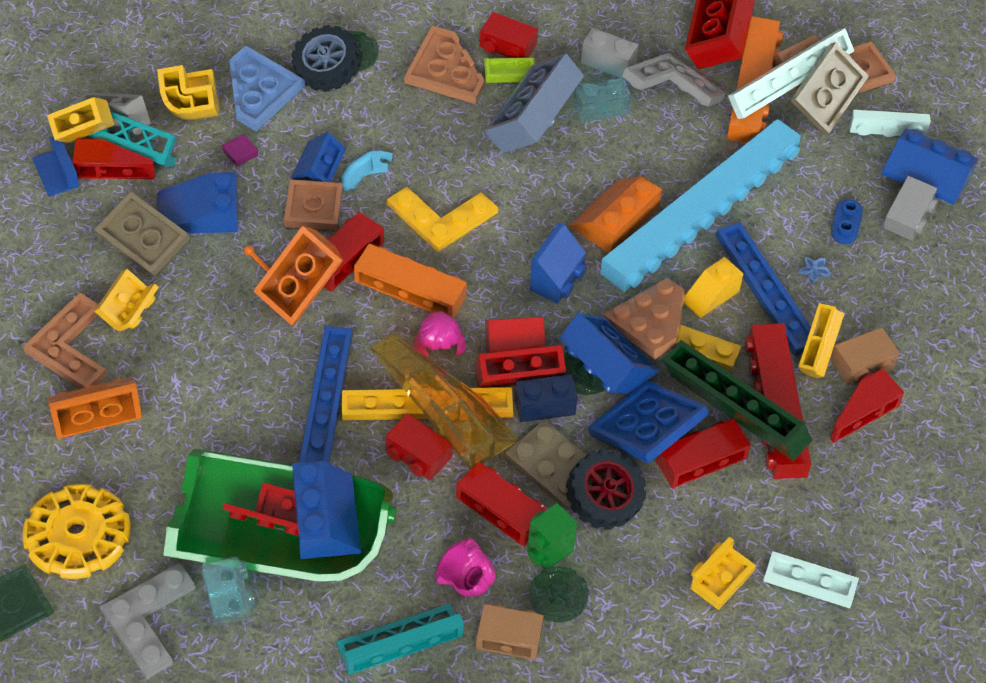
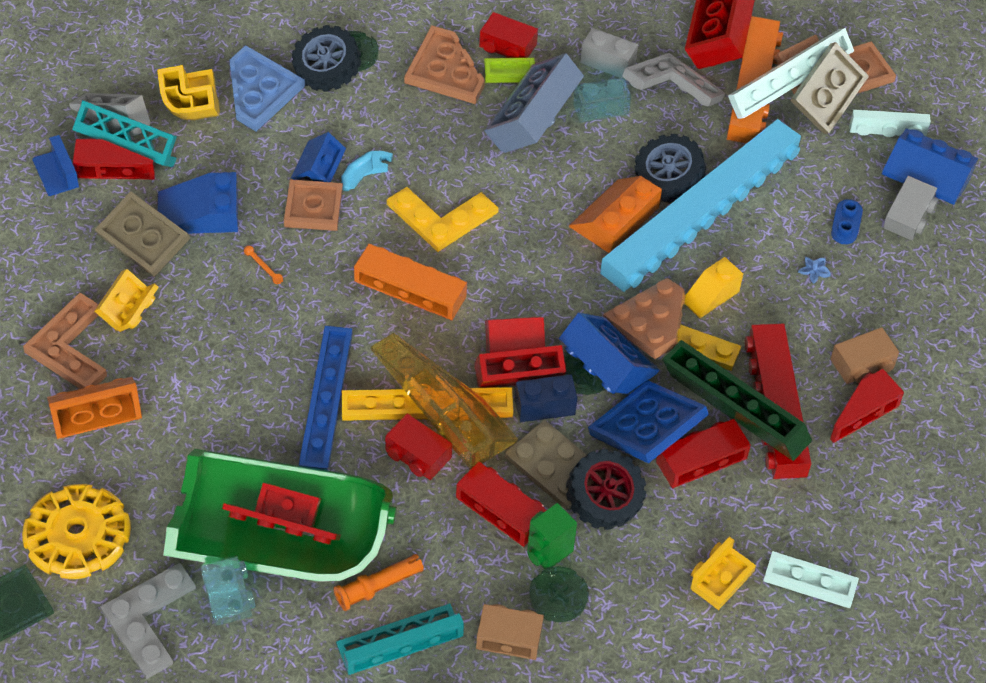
yellow brick [47,97,114,143] -> none
magenta tile [222,134,258,167] -> none
orange slope [254,226,343,326] -> none
blue slope [292,461,361,559] -> none
red brick [323,212,384,292] -> none
dark pink hair [414,311,466,359] -> none
dark pink hair [434,538,496,597] -> none
blue slope [530,222,587,304] -> none
blue plate [716,222,811,356] -> none
yellow piece [798,303,844,378] -> none
none -> orange pin [333,554,424,611]
none -> wheel [634,134,706,202]

